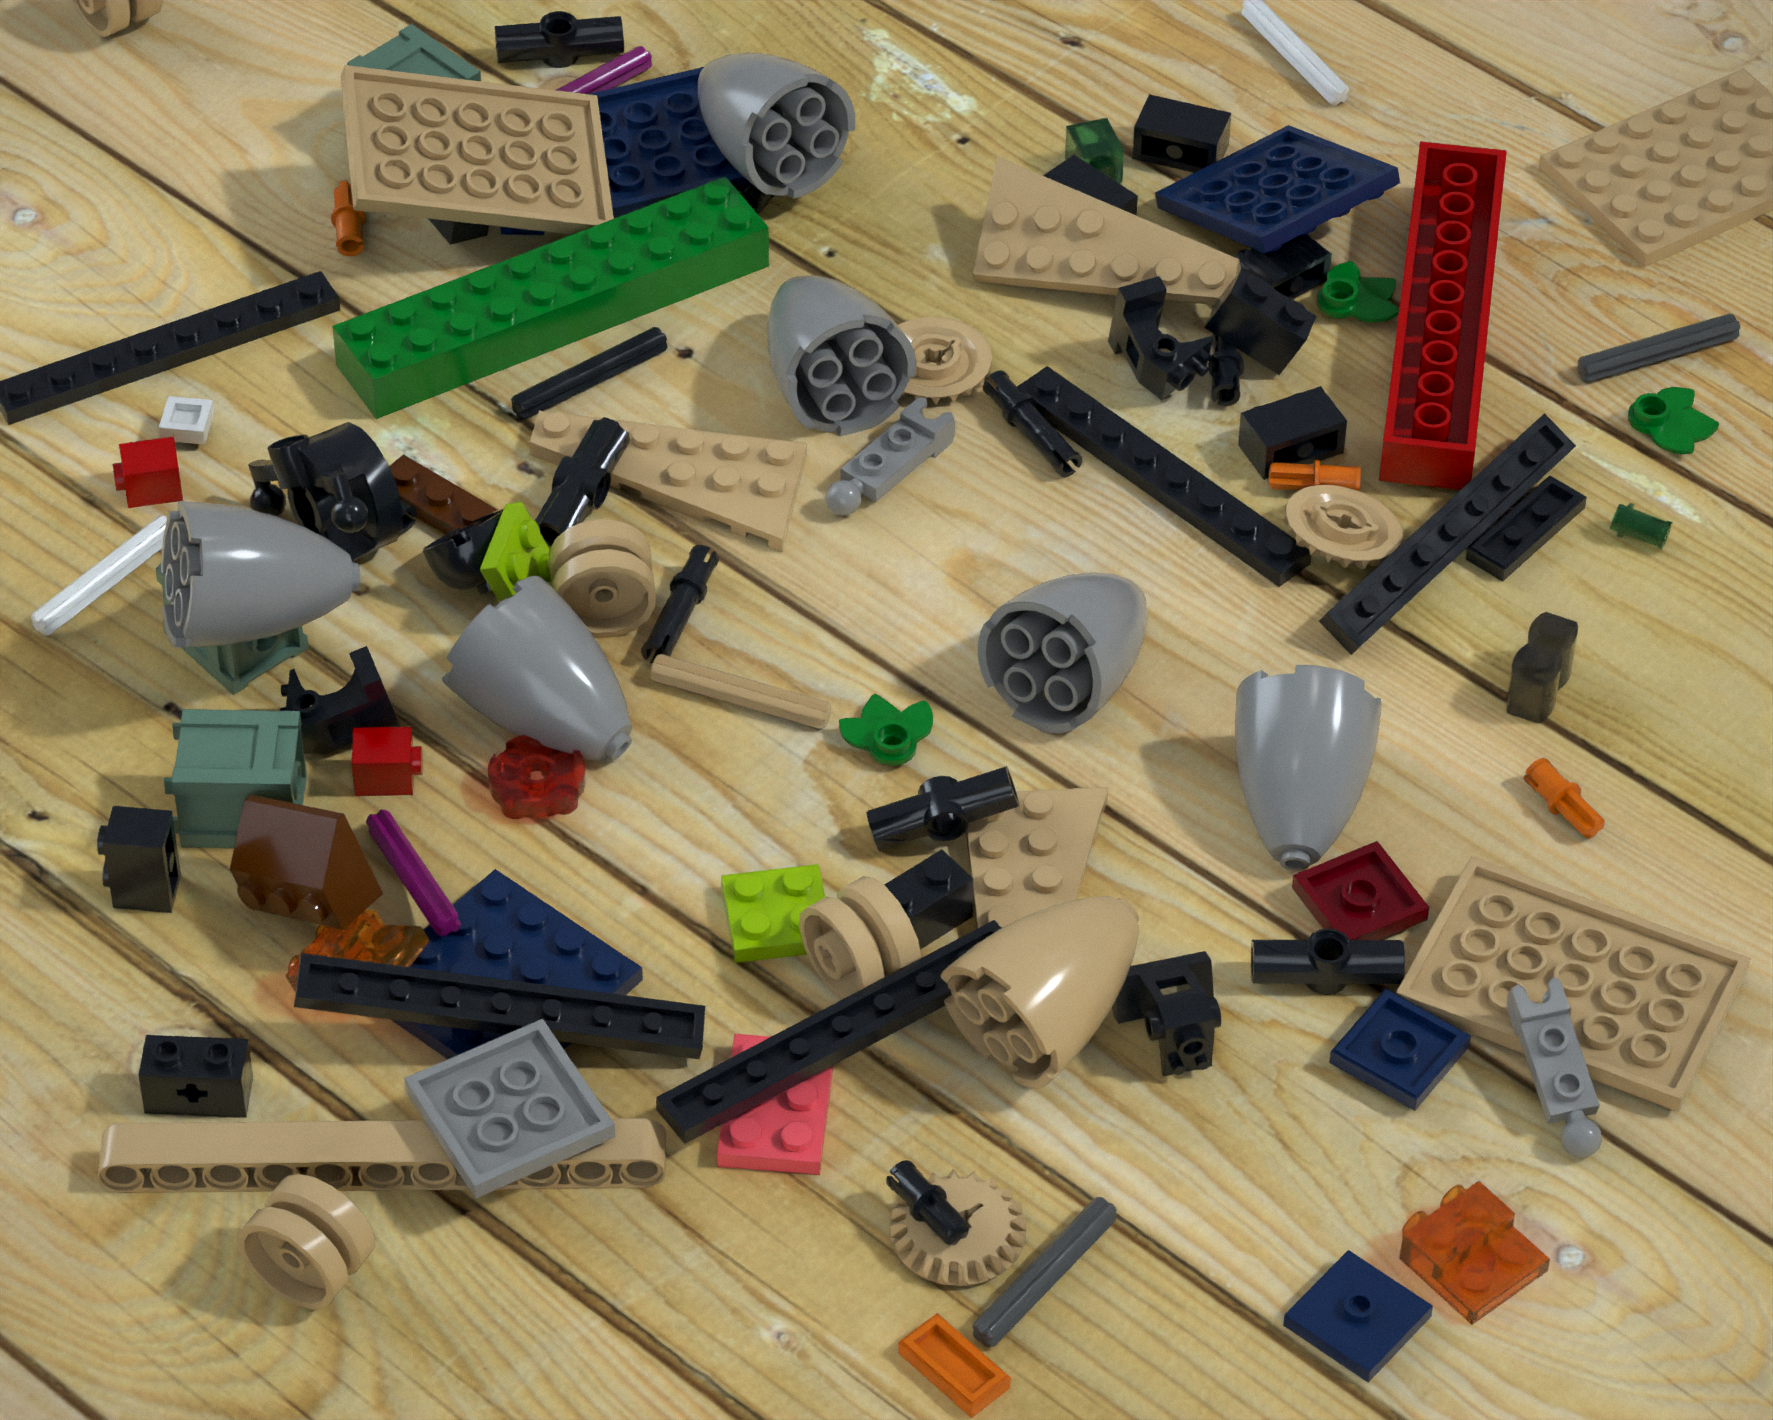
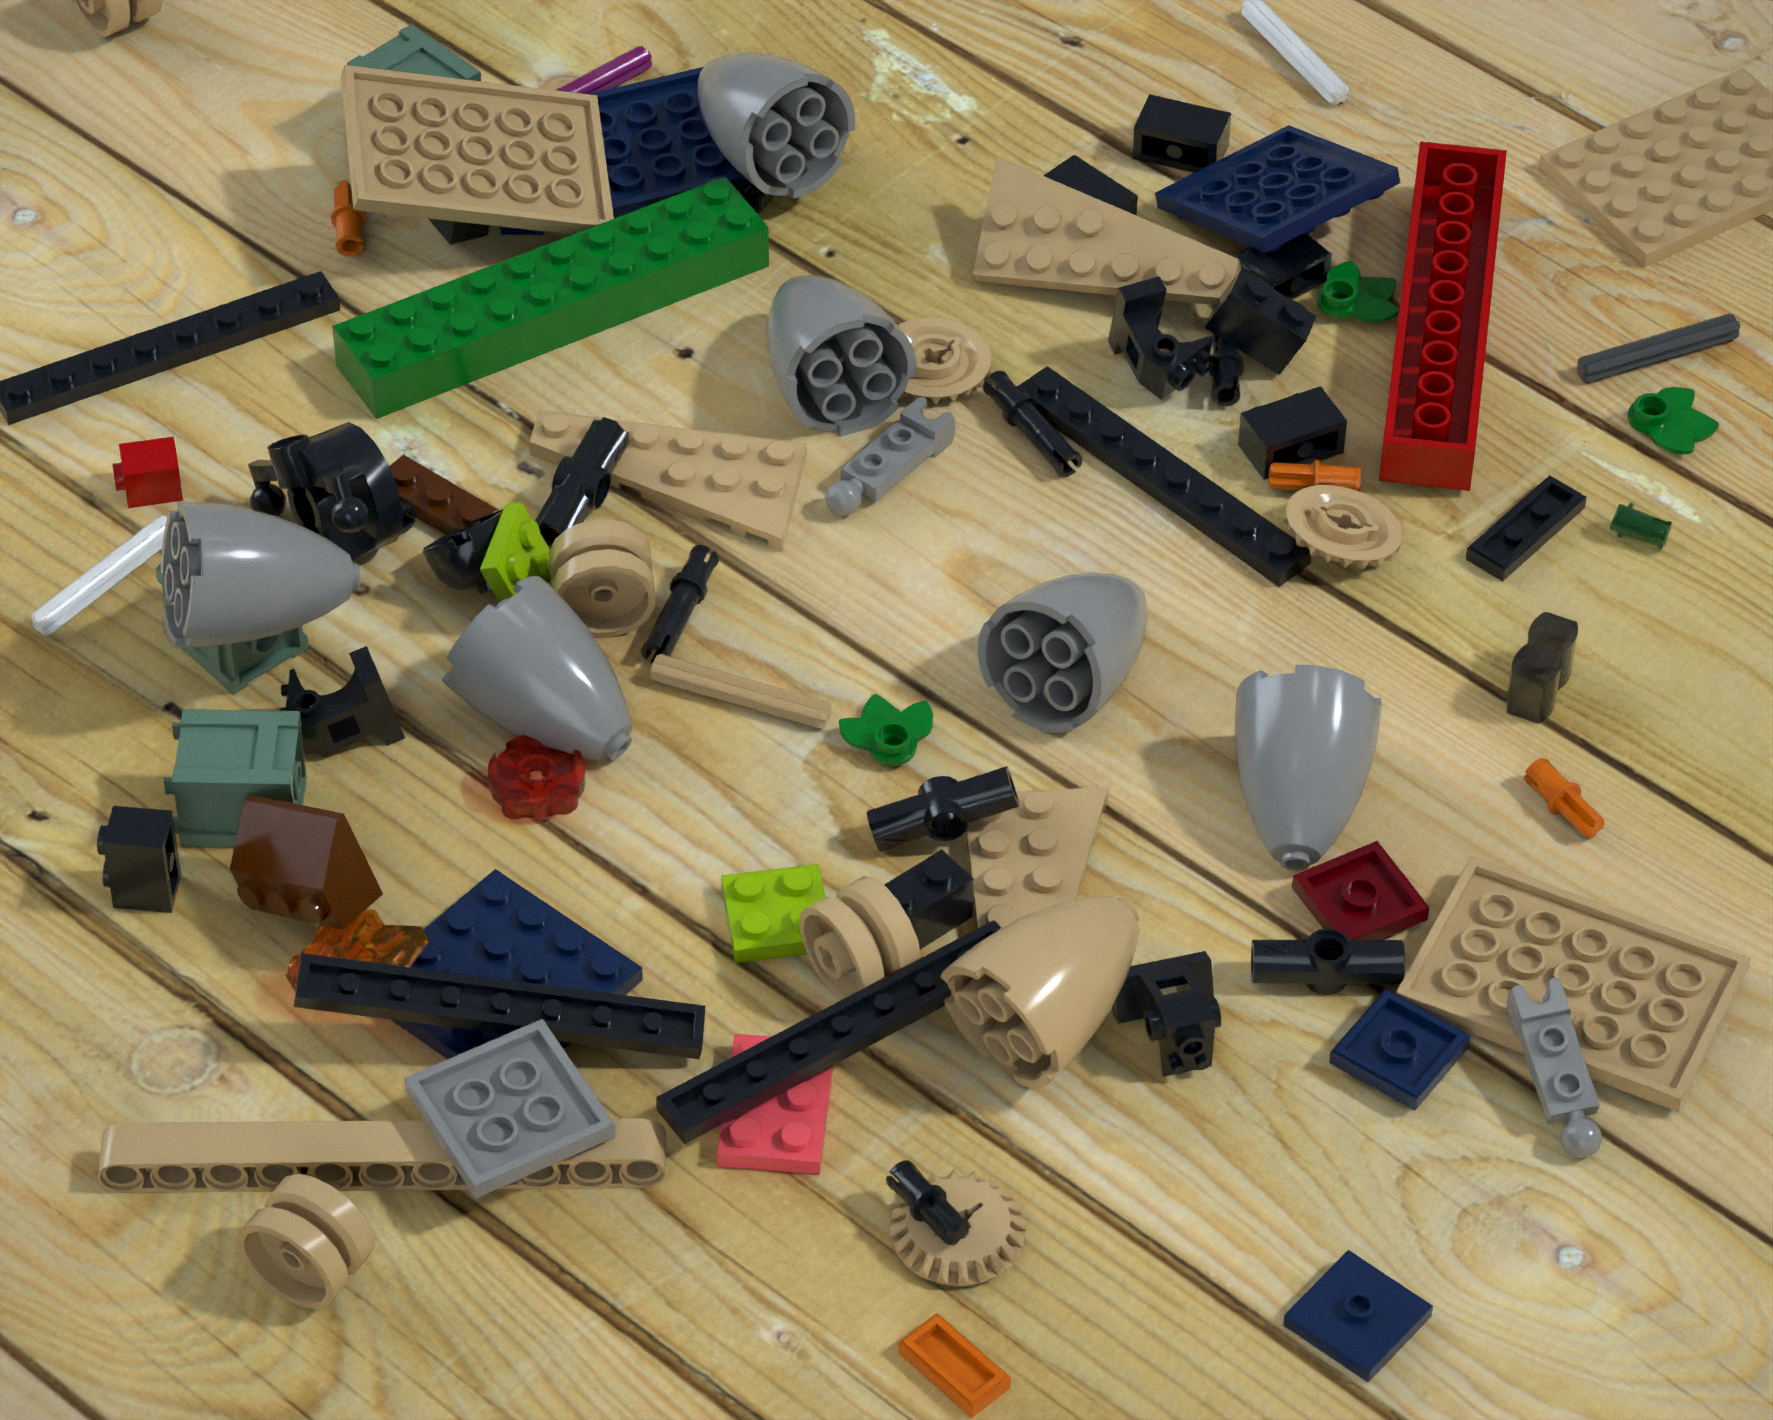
black brick [138,1035,253,1118] -> none
white plate [159,396,214,445] -> none
red brick [351,727,423,796] -> none
magenta axle [366,809,461,937] -> none
black piece [494,11,624,68] -> none
black axle [511,327,668,420] -> none
dark grey axle [972,1197,1117,1348] -> none
clear green brick [1065,118,1124,184] -> none
black plate [1319,413,1576,655] -> none
clear orange plate [1399,1181,1550,1325] -> none

